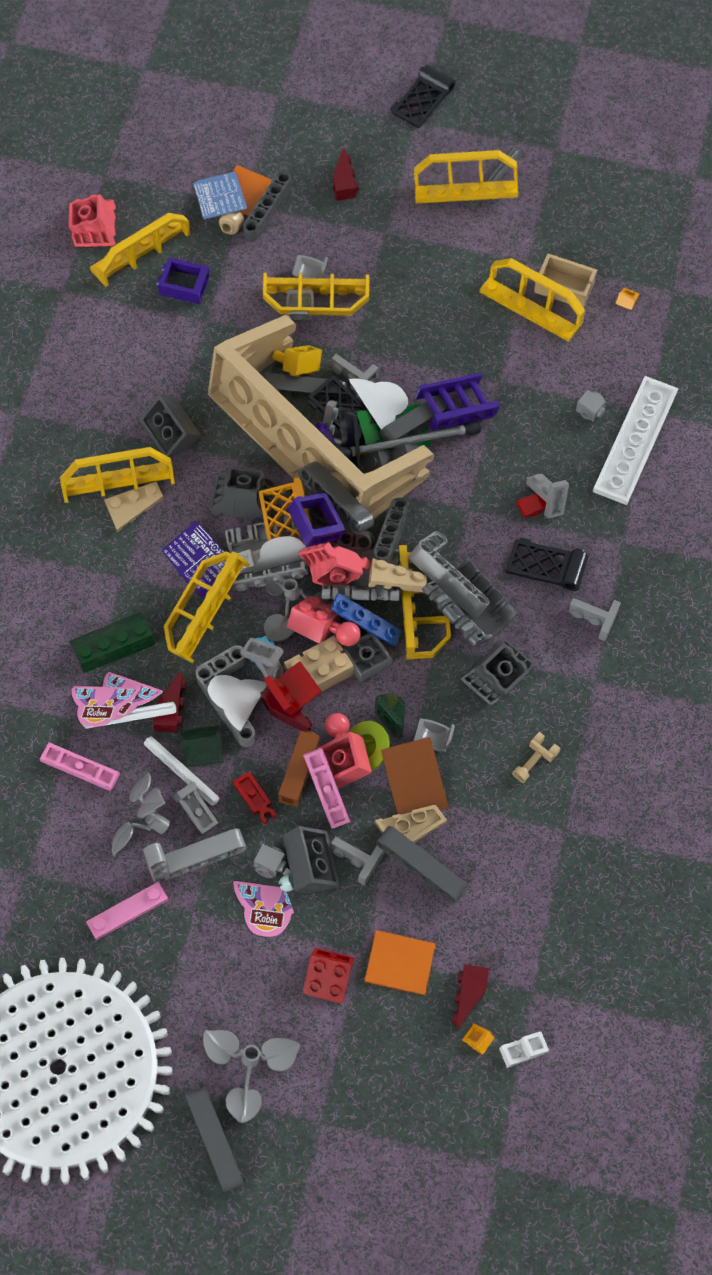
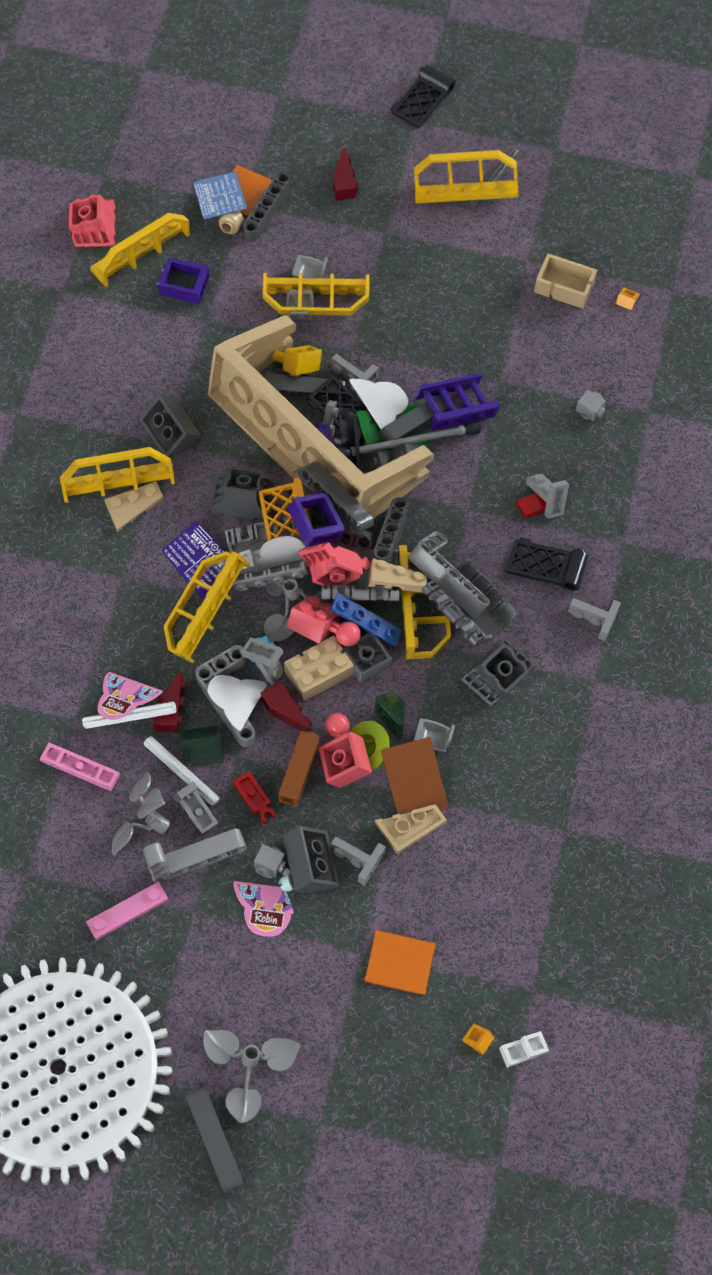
dark green slope [69,612,155,674] -> none
sticker [72,686,140,727] -> none
red bracket [263,661,322,715] -> none
bright pink plate [303,747,350,829] -> none
red bracket [303,948,355,1003] -> none
dark grey beam [376,826,467,903] -> none
dark red slope [452,964,489,1031] -> none
yellow plate [480,258,585,342] -> none
tan bar [512,732,561,783] -> none
white plate [593,376,678,505] -> none

